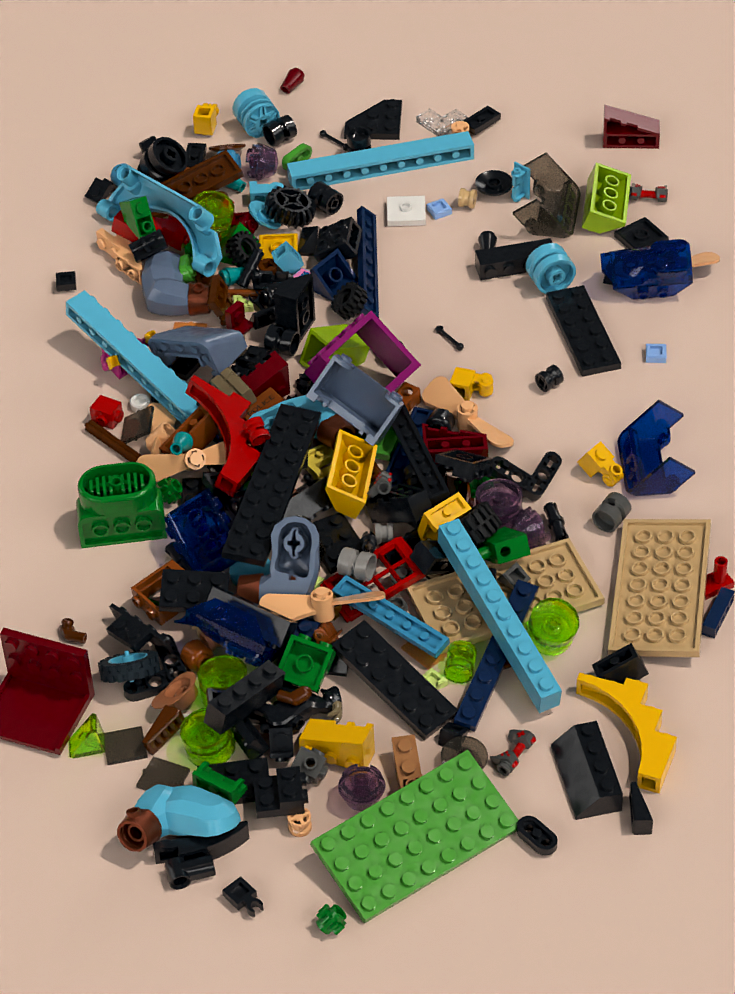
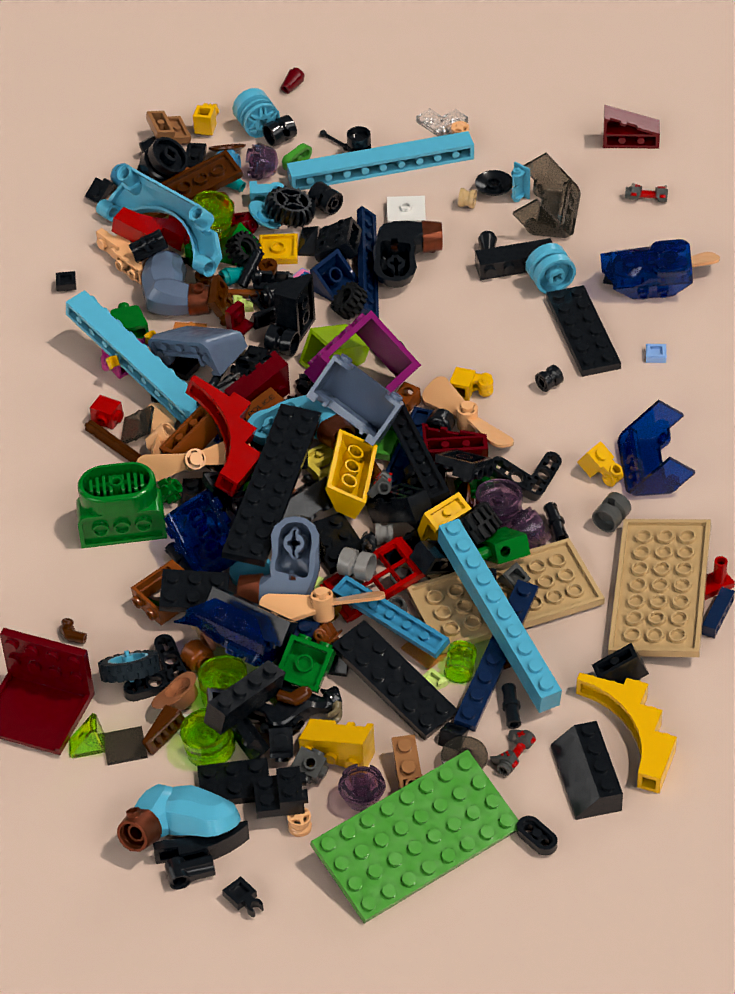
black bracket [106,603,174,655] -> none
green slope [119,196,156,239] -> none
white tile [130,394,151,413] -> none
clear smoke piece [136,756,190,790] -> none
teal cone [170,431,193,455] -> none
bright green plate [179,253,197,283] -> none
green hinge [192,761,247,805] -> none
dark tan brick [210,367,257,406] -> none
red wheel [243,416,271,446] -> none
medium azure brick [271,241,304,273] -> none
green gear [316,904,347,935] -> none
black plate [344,99,402,140] -> none
light blue tile [426,198,452,220] -> none
black hinge [436,326,464,351] -> none
black plate [464,106,501,135] -> none
clear neon green wheel [525,598,579,656] -> none
lime slope [582,162,631,234] -> none
black tile [614,217,669,257] -> none
black slope [629,782,653,835] -> none
none -> green torso [110,302,149,339]
none -> medium nougat brick [146,111,191,144]
none -> black piece [373,220,443,288]
none -> black pin [501,683,521,729]

